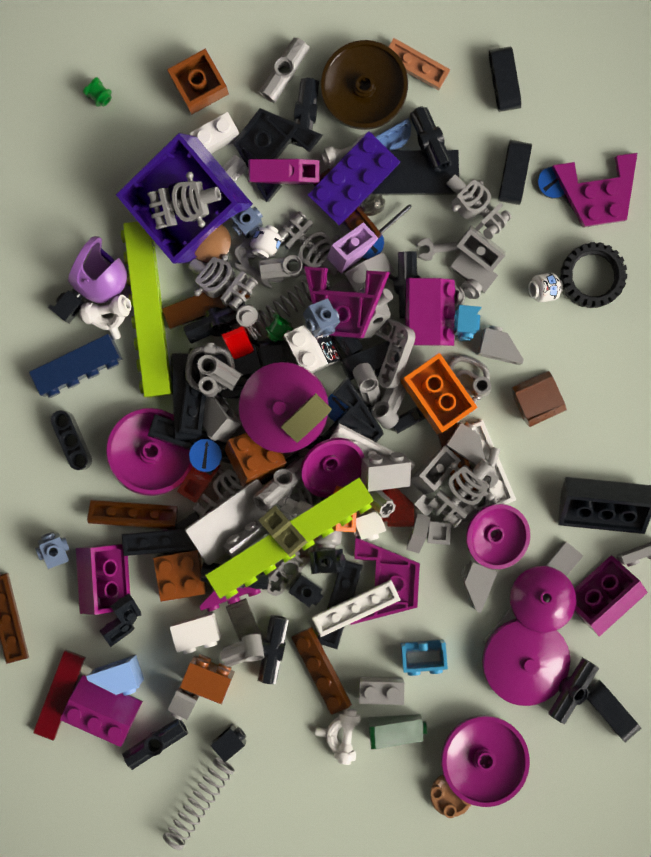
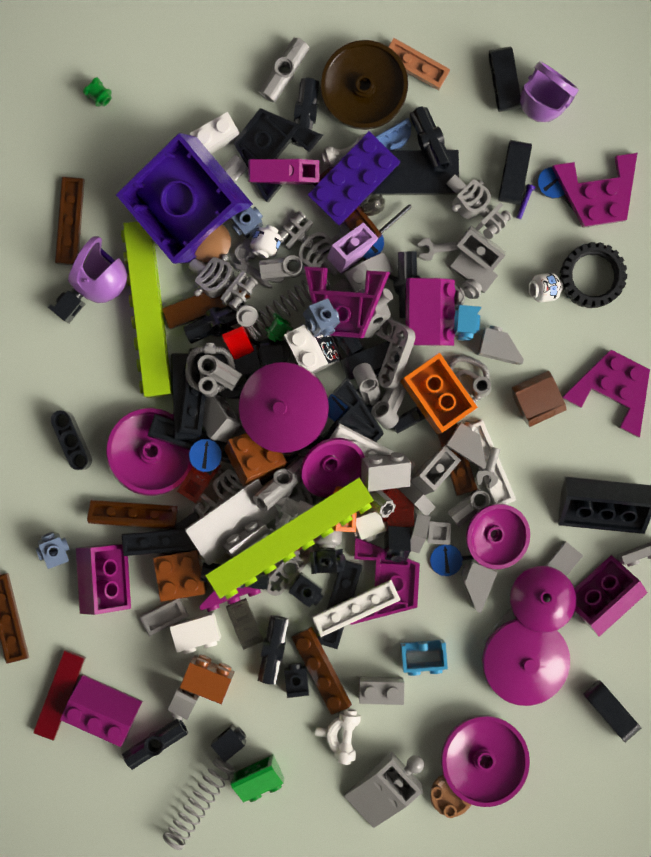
dark blue brick [29,334,123,398] -> none
white piece [79,295,131,340] -> none
light blue slope [86,655,144,696] -> none
black plate [99,593,141,647] -> none
light grey torso [147,172,221,229] -> none
dark orange brick [167,48,229,115] -> none
light grey piece [220,634,264,667] -> none
olive slope [258,505,308,557] -> none
olive slope [281,393,332,443] -> none
slope [368,714,427,750] -> none
light grey torso [428,459,494,528] -> none
black piece [548,657,599,725] -> none
none -> reddish brown tile [55,177,85,265]
none -> light grey tile [140,599,189,636]
none -> green slope [231,754,284,803]
none -> black brick [284,663,309,698]
none -> light grey slope [344,752,424,828]
none -> black brick [384,526,411,562]
none -> blue piece [430,544,474,576]
none -> dark purple piece [516,184,535,219]
none -> medium lavender piece [520,61,579,122]
none -> magenta wing [562,350,650,438]

